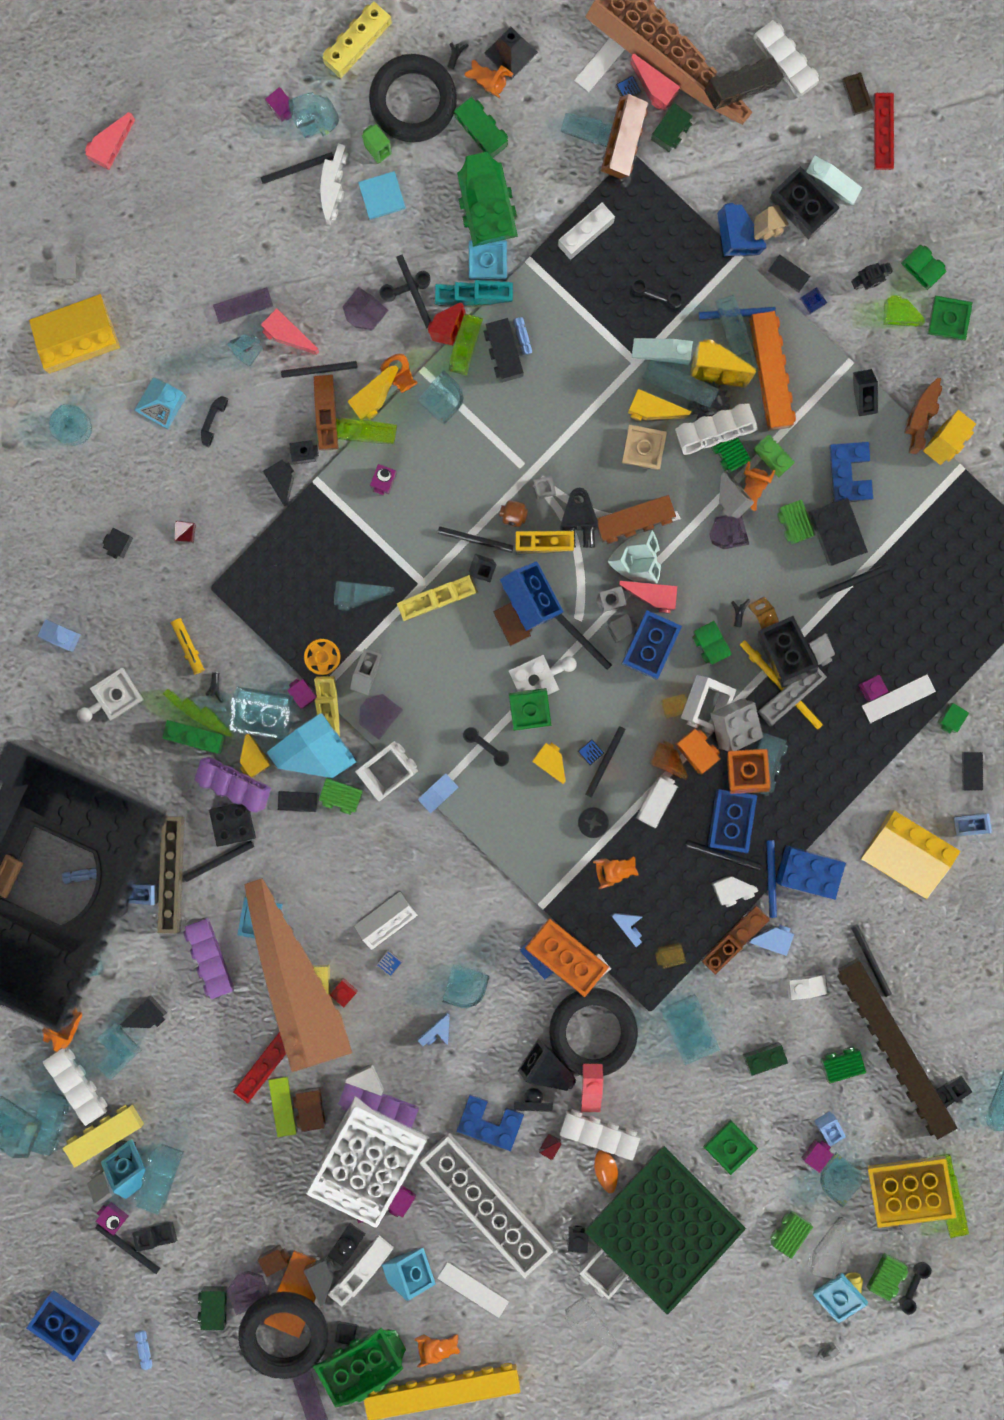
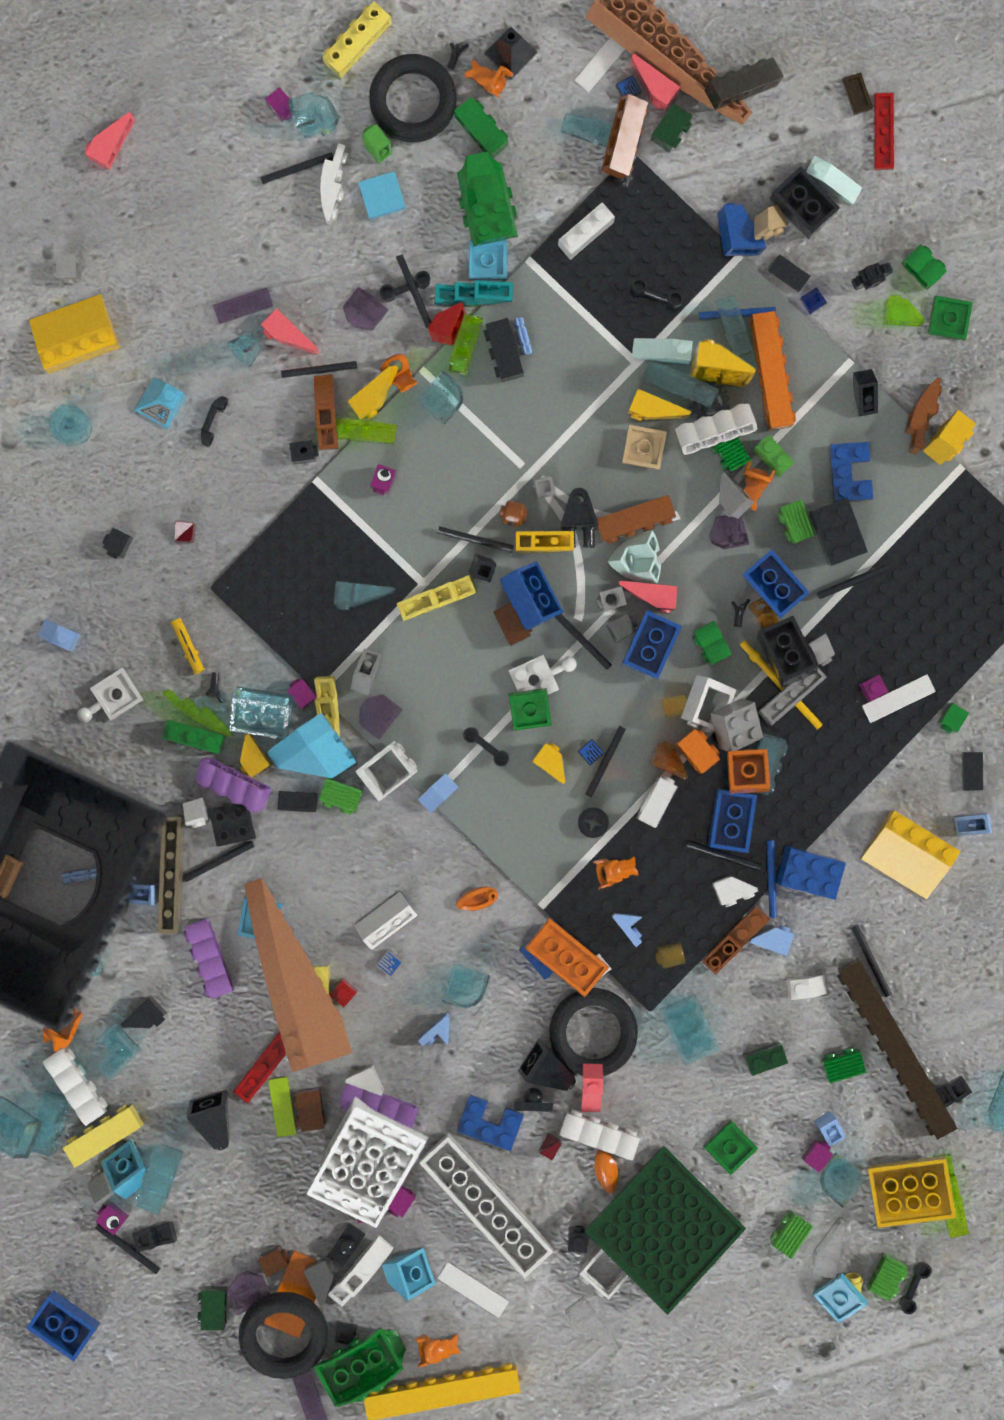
light blue axle [135,1330,153,1370] -> none
black slope [263,460,294,506] -> none
light orange wheel [304,639,340,675] -> none
white brick [753,20,819,98] -> none
none -> white slope [183,798,211,828]
none -> black slope [187,1090,230,1150]
none -> orange arm [456,886,498,911]
none -> blue slope [742,549,810,618]

